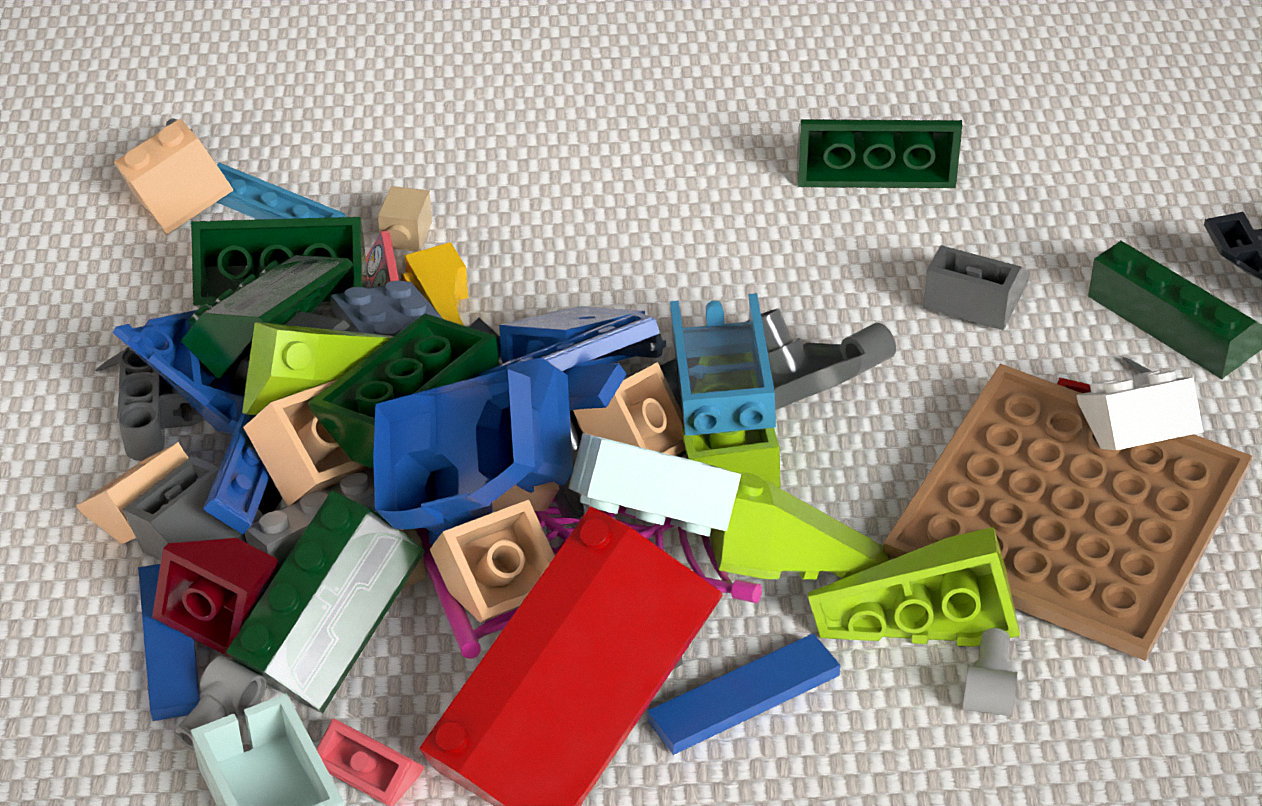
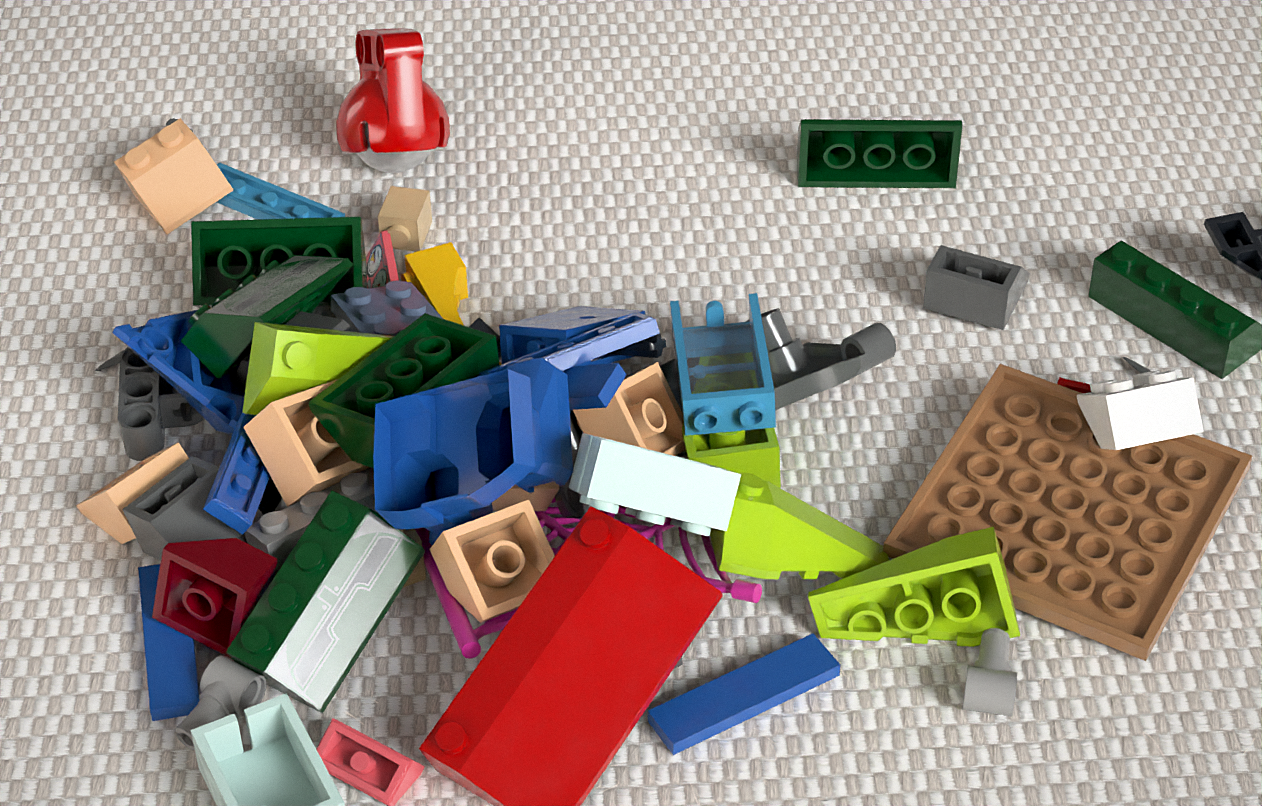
none -> red piece [336,28,450,173]

